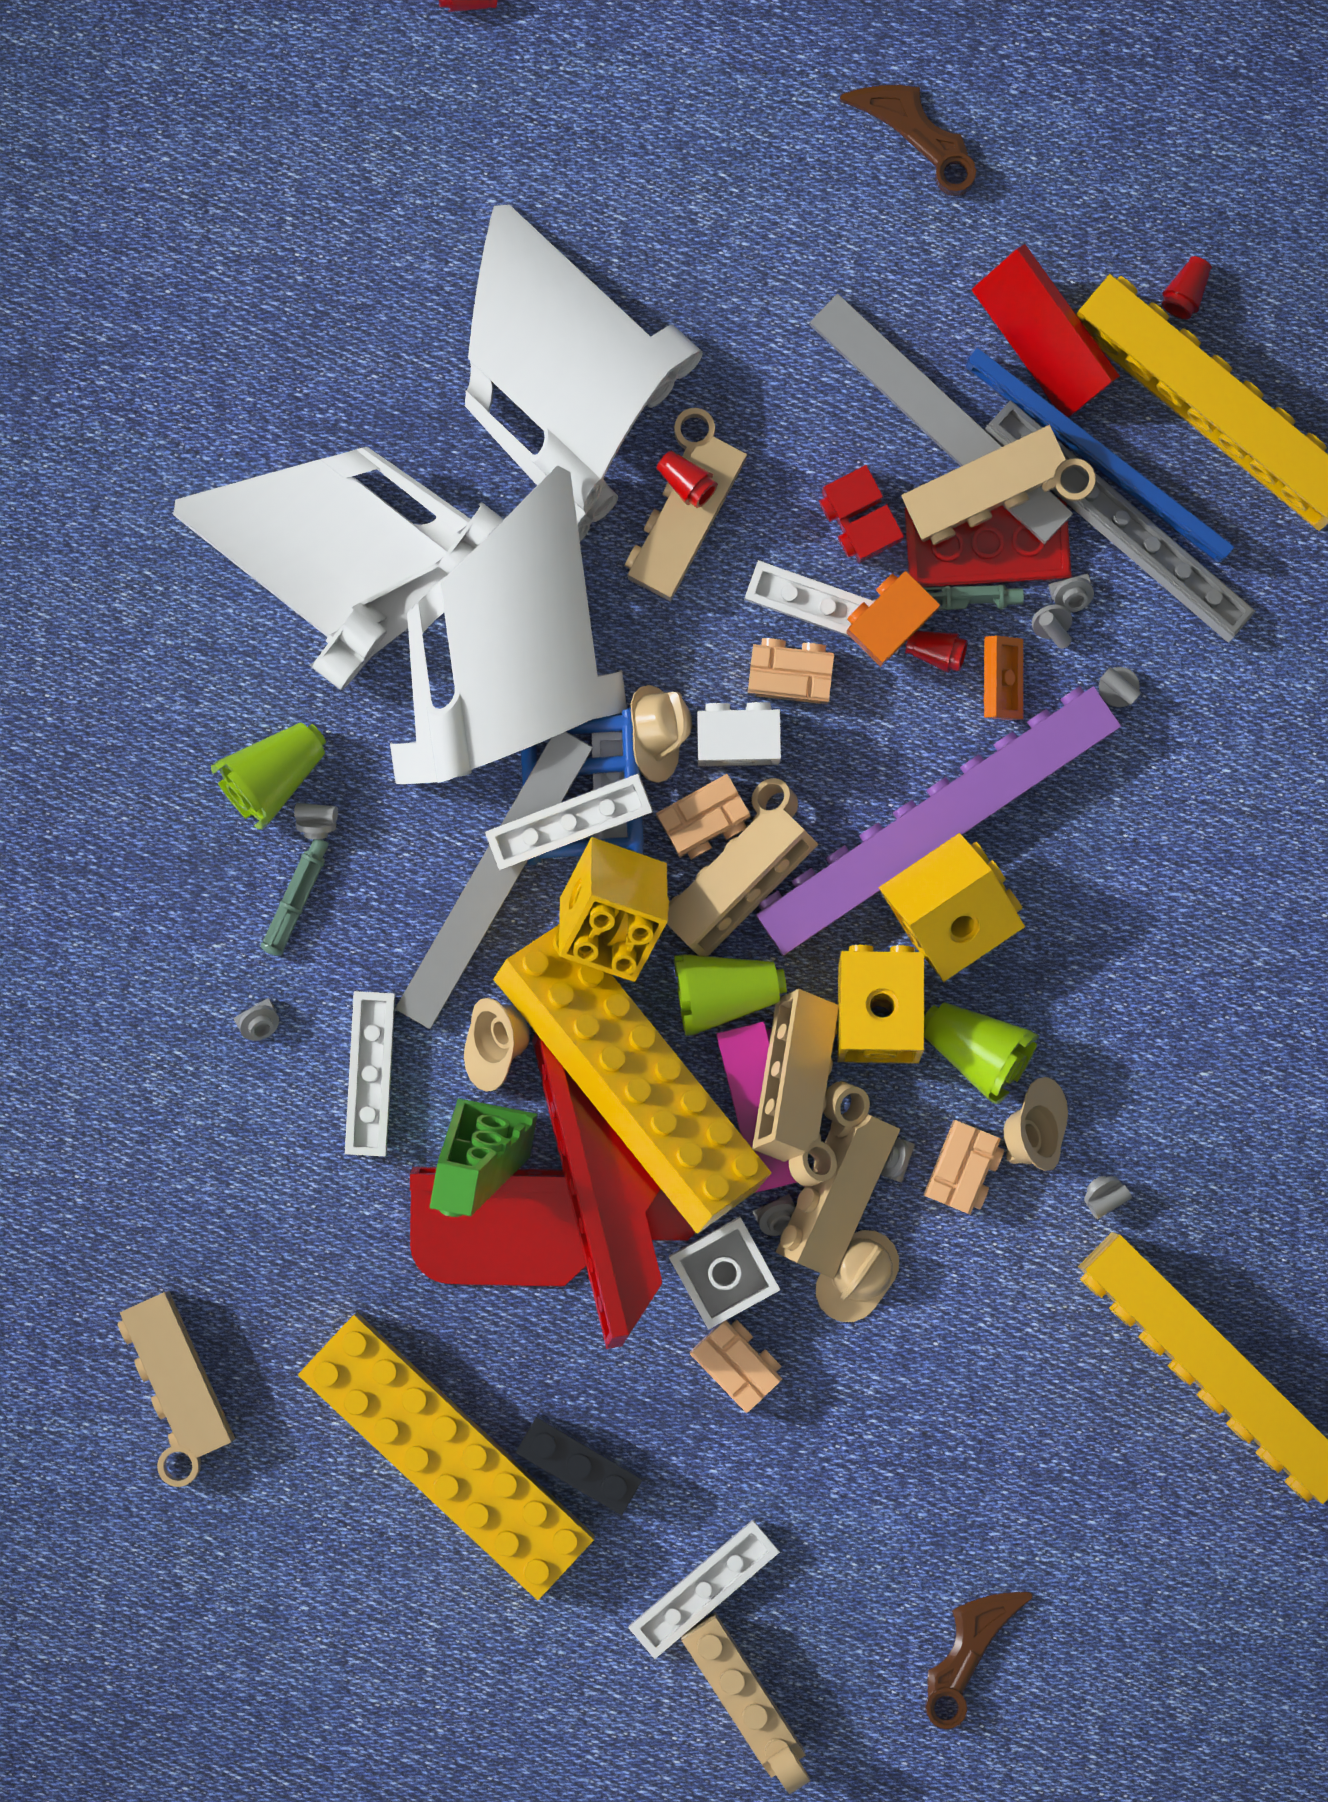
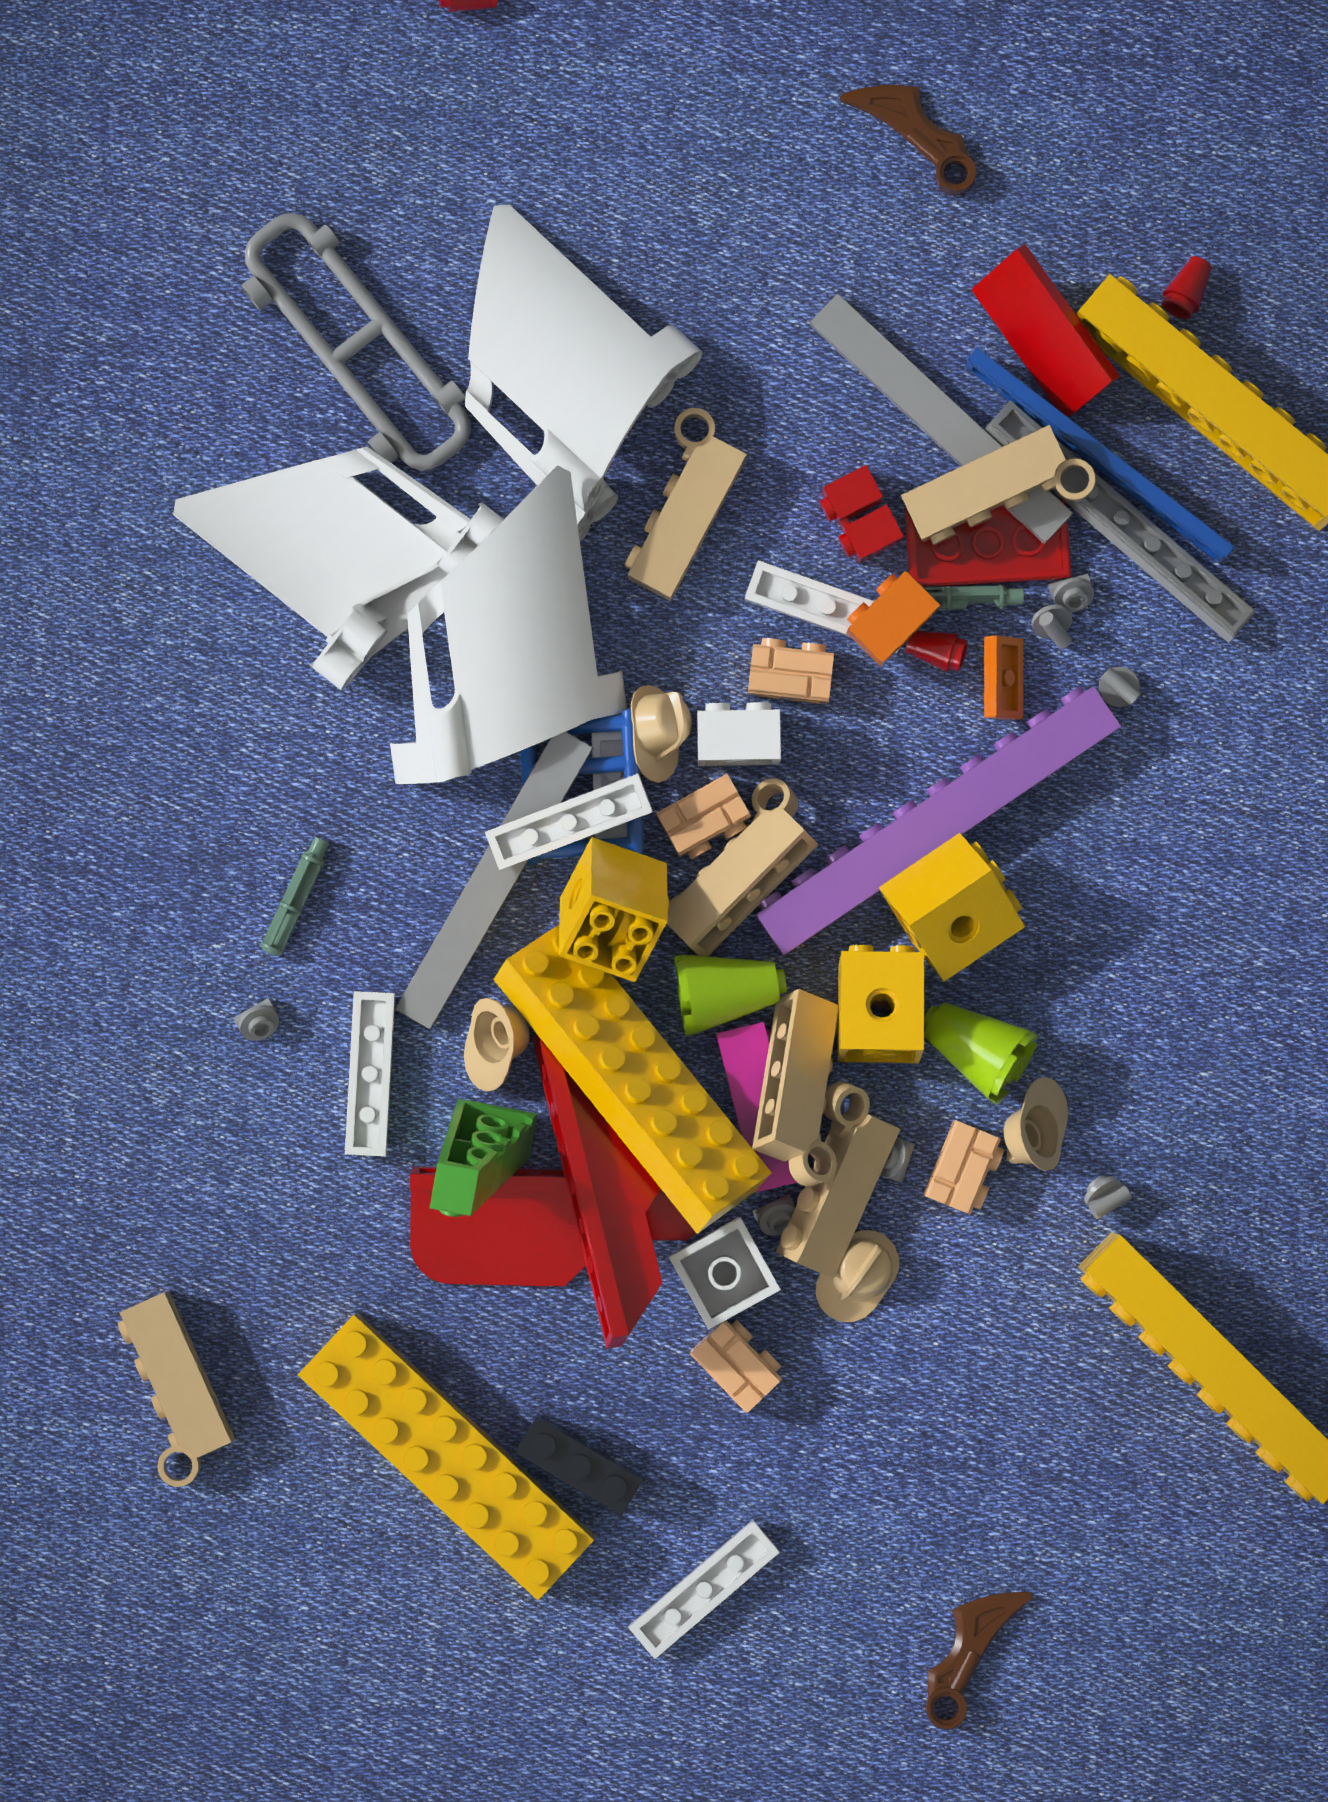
lime cone [211,722,326,830] -> none
light grey plate [294,803,338,839] -> none
red cone [656,450,718,508] -> none
tan hinge [681,1612,811,1794] -> none
none -> light grey bar [240,213,471,471]

